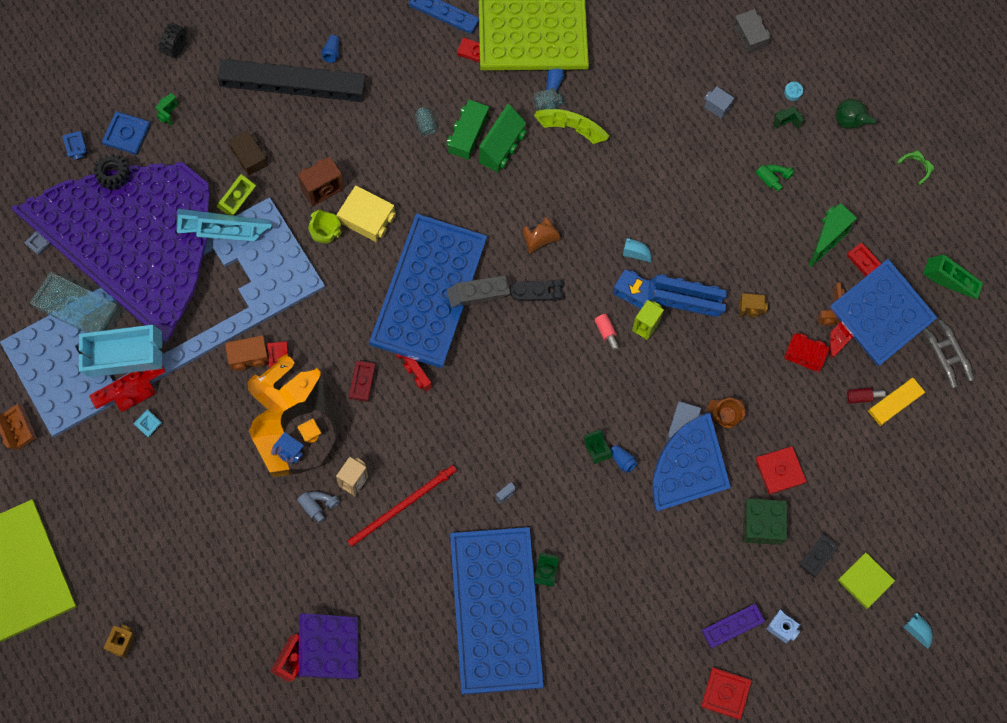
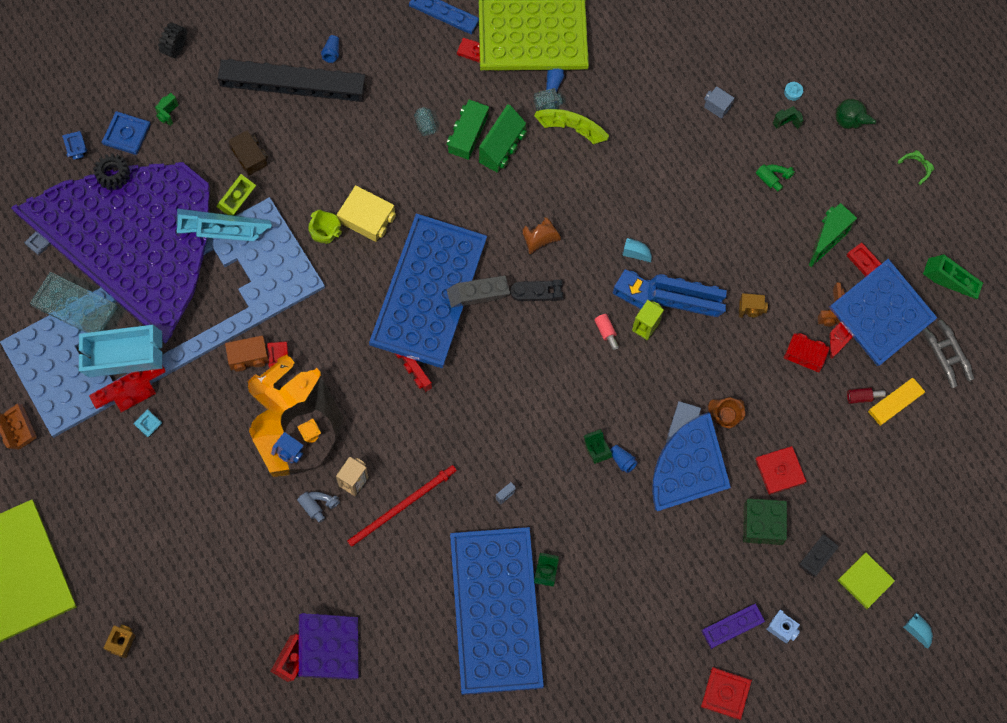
copper brick [298,157,344,207] -> none
dark red plate [349,361,375,402] -> none
flat silver brick [733,9,770,53] -> none

